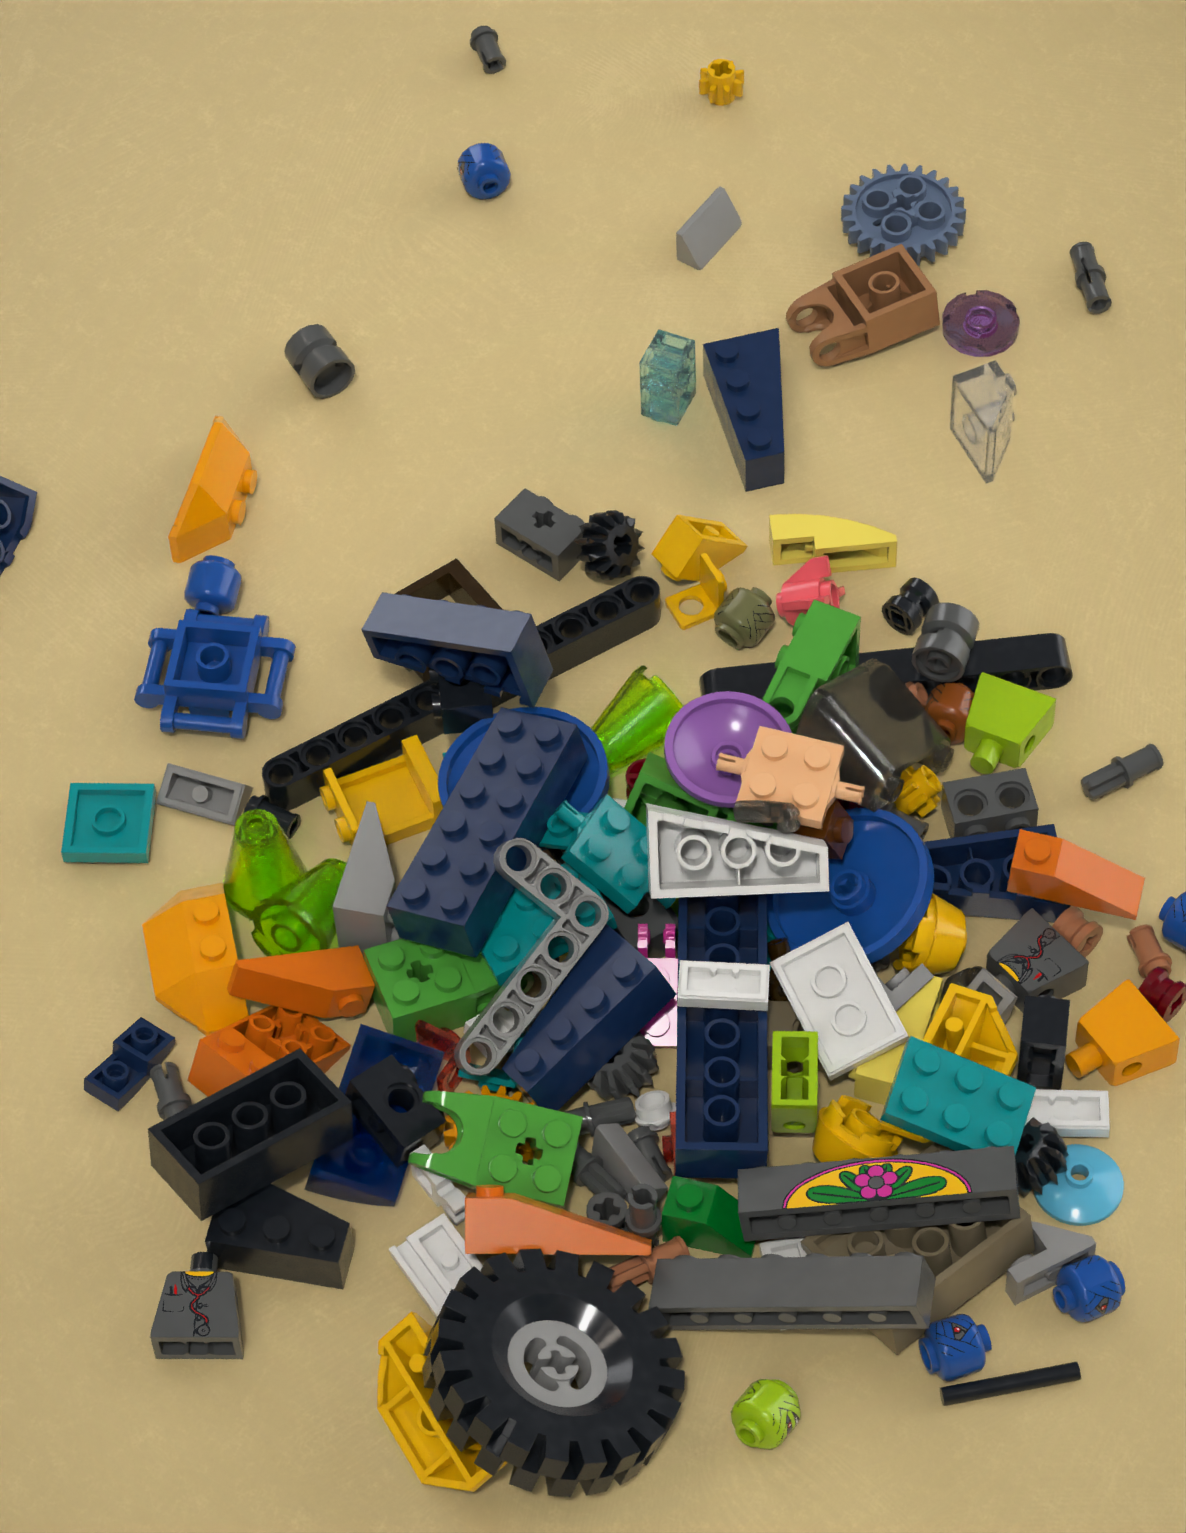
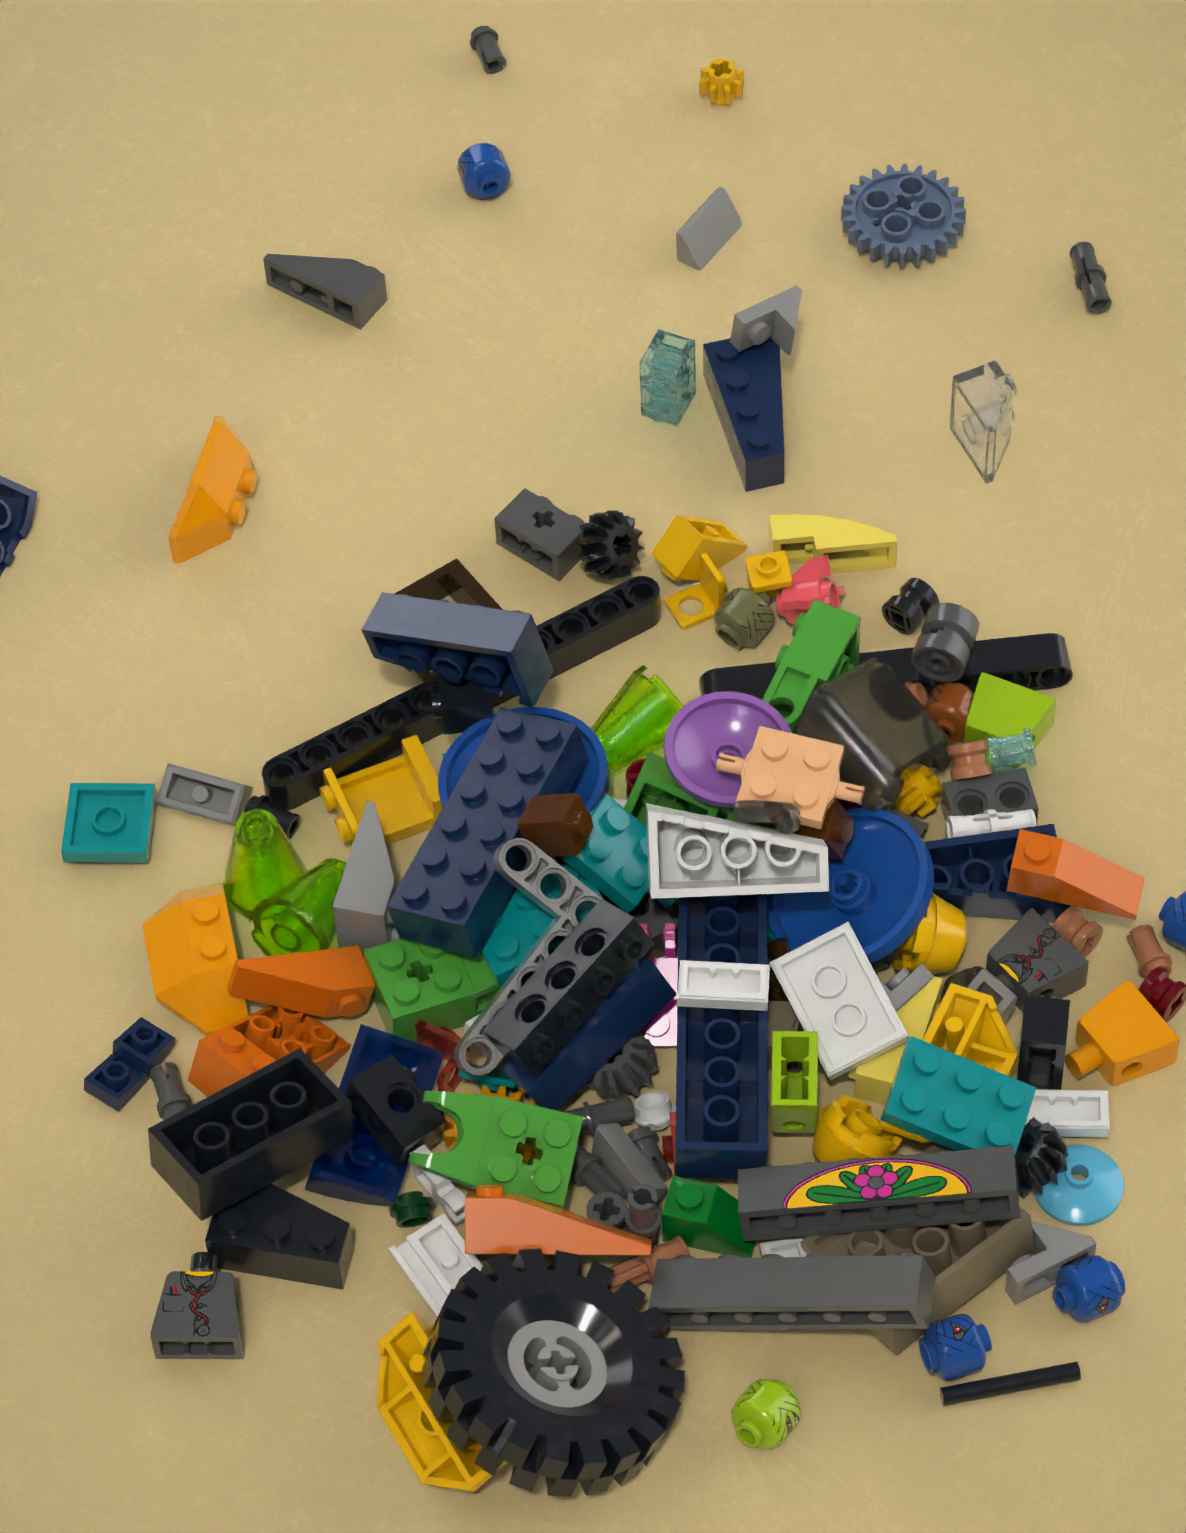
blue brick [134,609,296,739] -> none
blue head [184,555,241,616] -> none
dark grey wheel [284,324,355,399] -> none
medium nougat brick [786,244,940,367] -> none
clear purple tile [942,290,1020,357] -> none
dark grey axle [1081,743,1164,800] -> none
none -> dark grey slope [263,254,387,330]
none -> dark green plate [389,1191,435,1228]
none -> black brick [482,899,654,1077]
none -> reddish brown brick [517,793,594,857]
none -> light grey slope [730,285,802,355]
none -> yellow bracket [745,550,793,598]
none -> white pin [945,809,1037,839]
none -> nougat wheel [946,739,993,780]
none -> clear light blue bush [988,728,1037,773]

